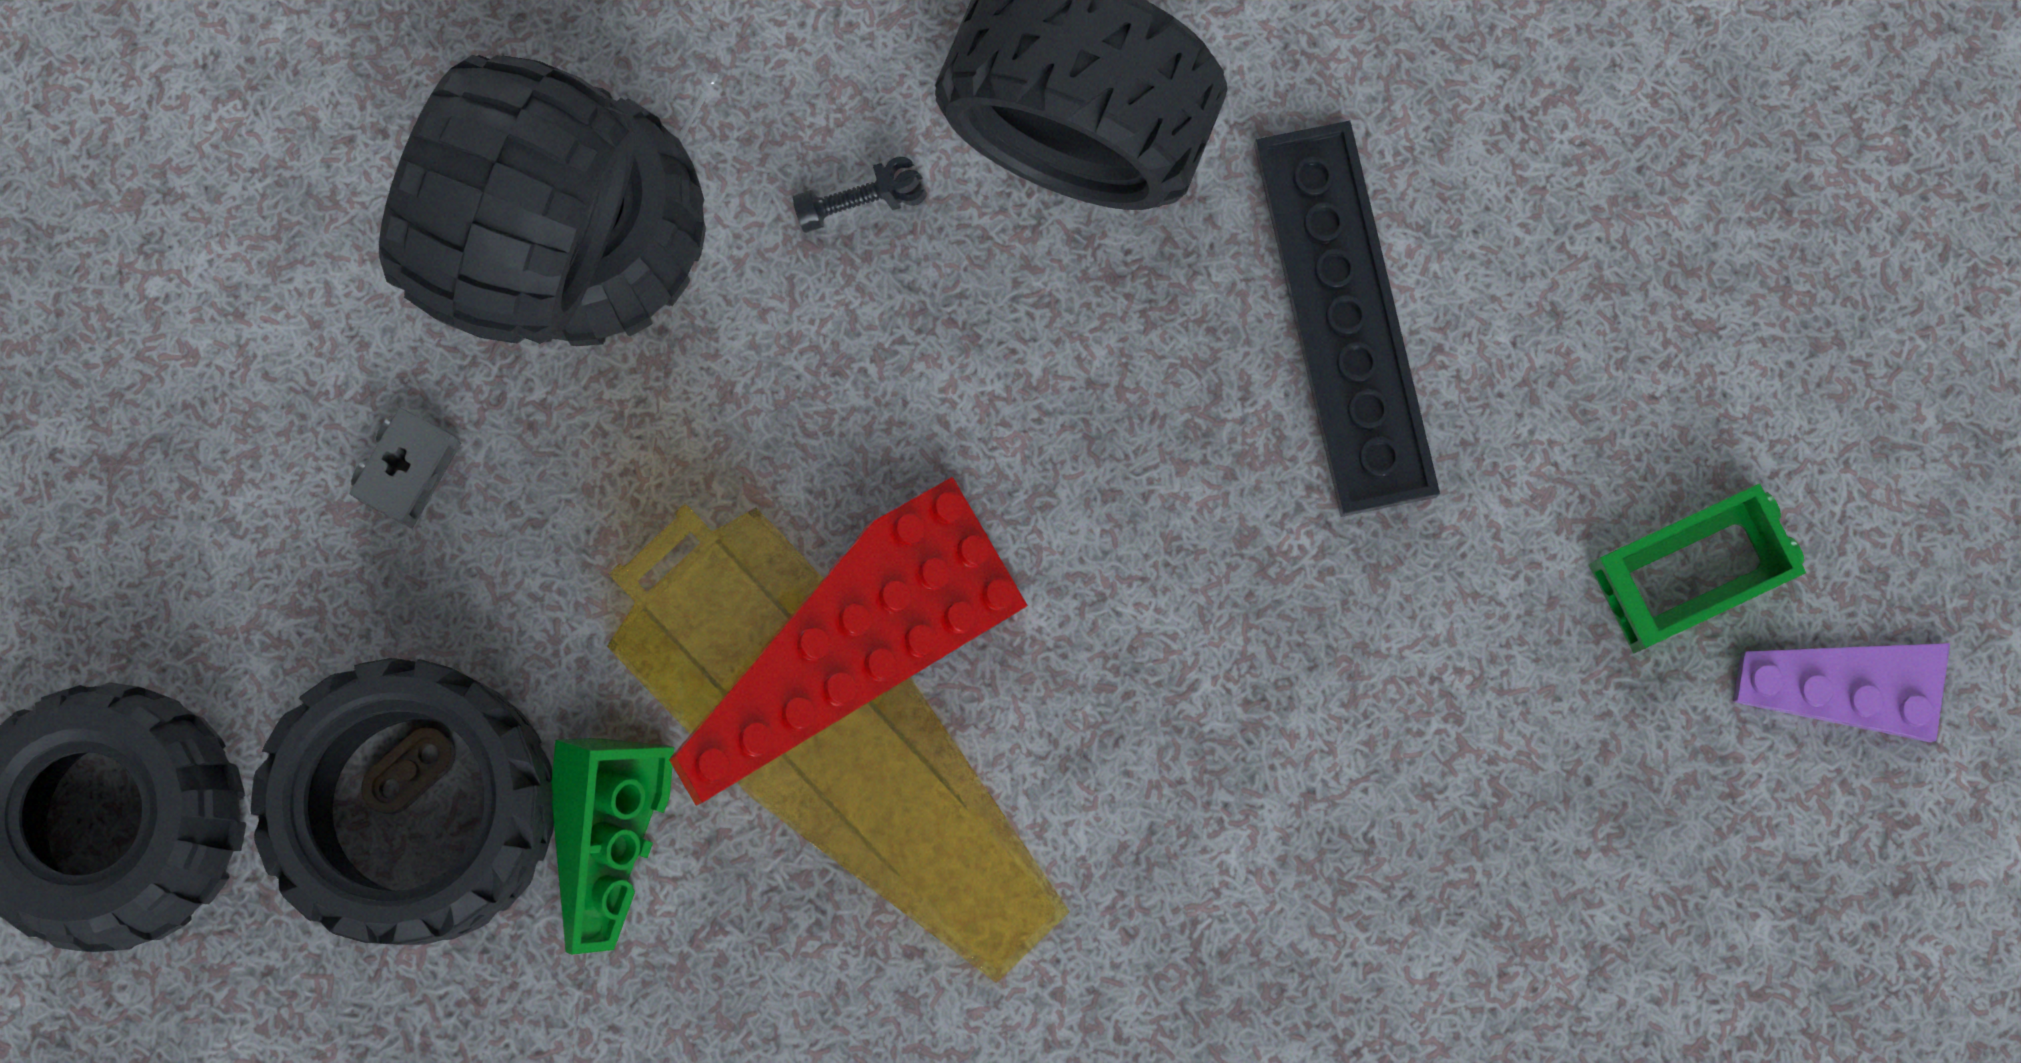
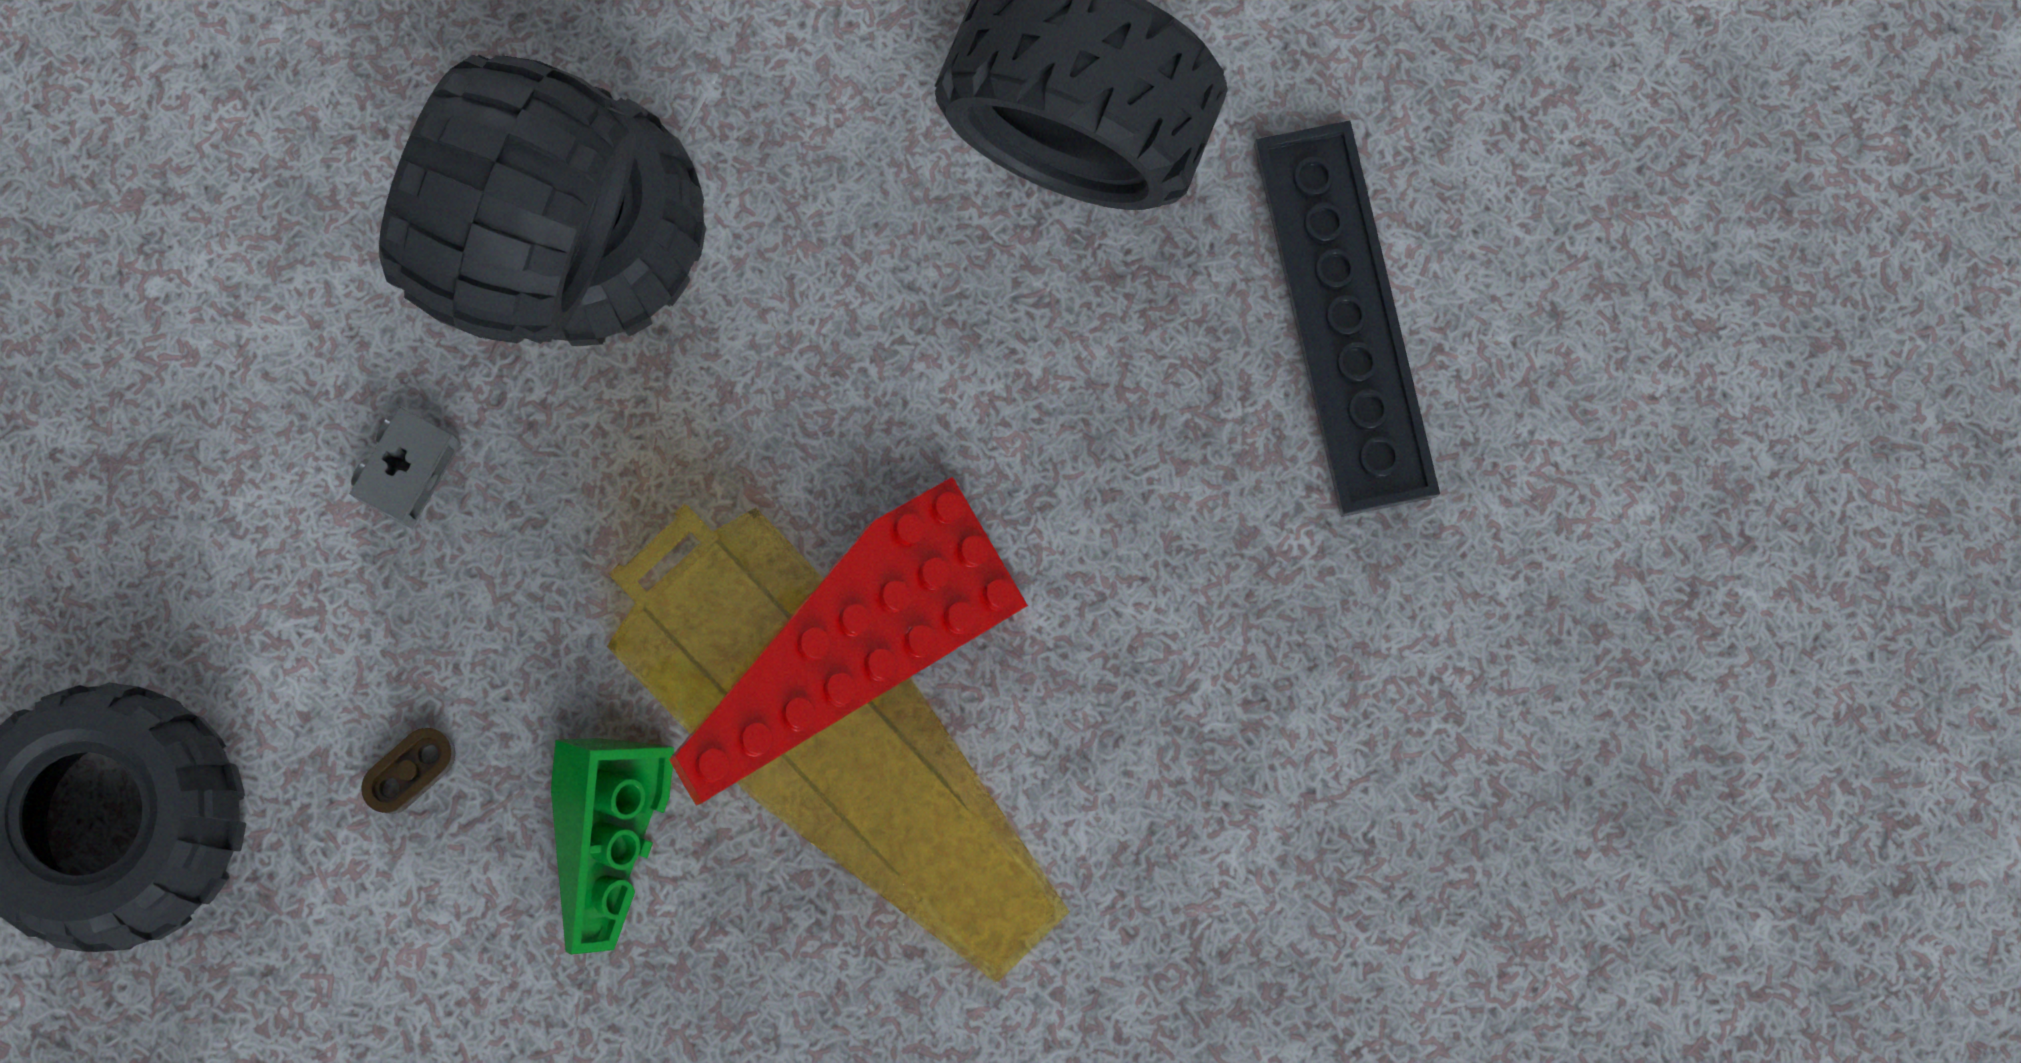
black tyre [250,658,554,945] -> none
black bar [793,157,927,233] -> none
green piece [1589,483,1806,654] -> none
medium lavender wing [1733,643,1950,742] -> none

